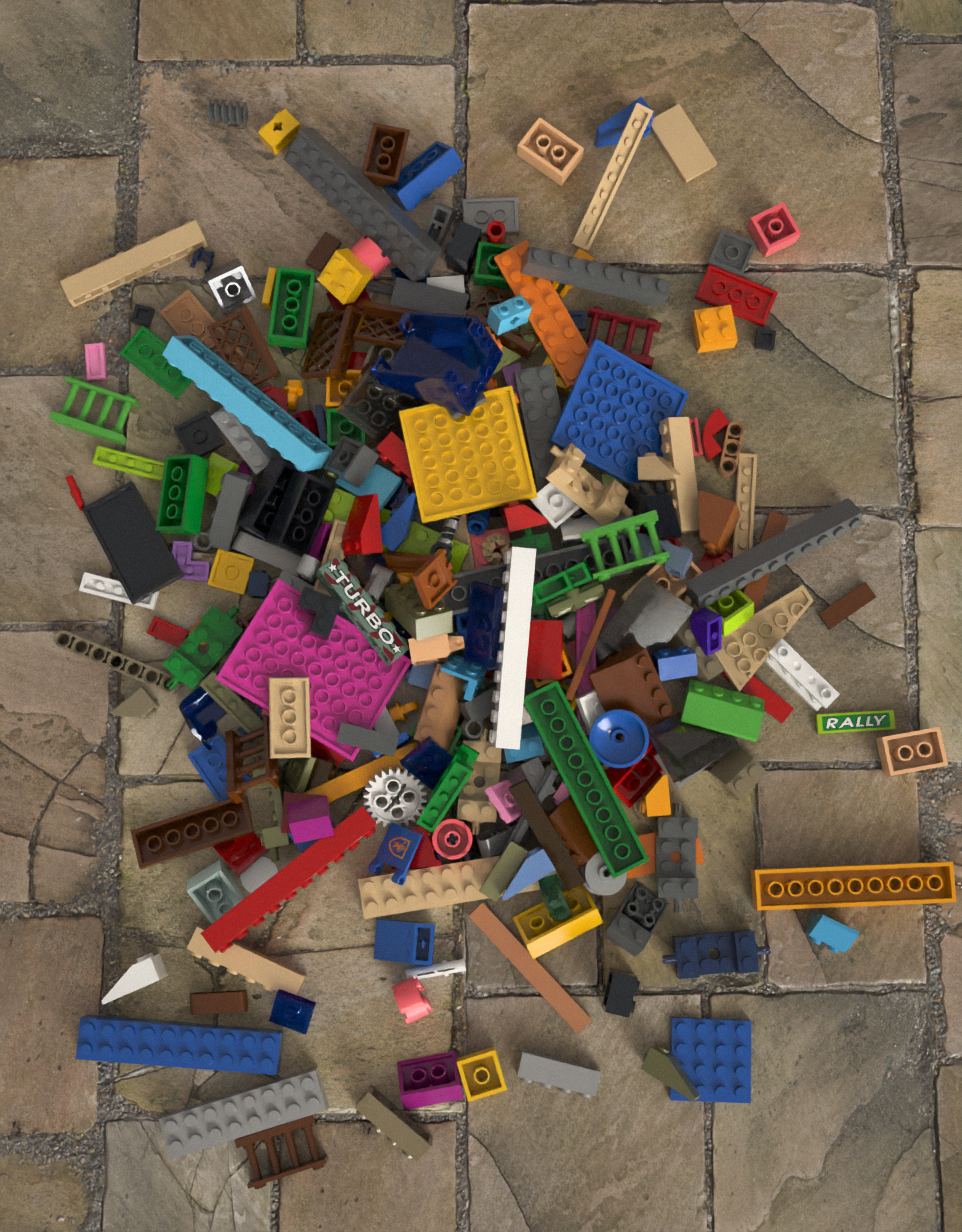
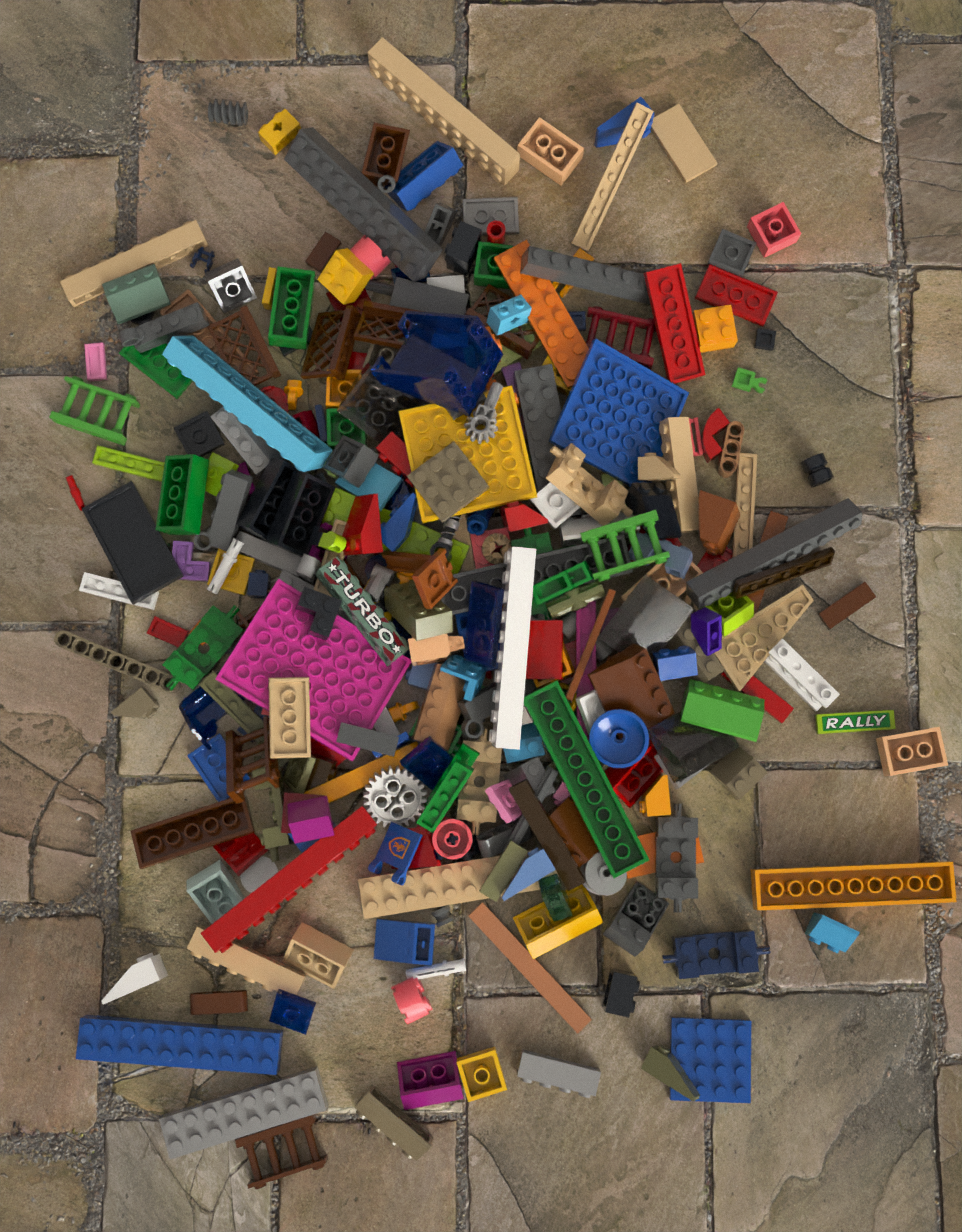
none -> sand green slope [102,264,171,325]
none -> dark grey hinge [118,302,210,353]
none -> white pin [207,538,244,595]
none -> tan slope [282,922,354,989]
none -> lime leg [308,526,346,553]
none -> tan brick [367,37,520,186]
none -> dark grey bush [378,175,396,193]
none -> dark tan plate [407,442,489,523]
none -> dark grey wheel [431,905,455,927]
none -> light grey gear [464,382,503,444]
none -> red plate [644,263,706,384]
none -> bright green plate [731,367,767,393]
none -> dark brown tile [732,547,835,599]
none -> black wheel [800,453,834,488]

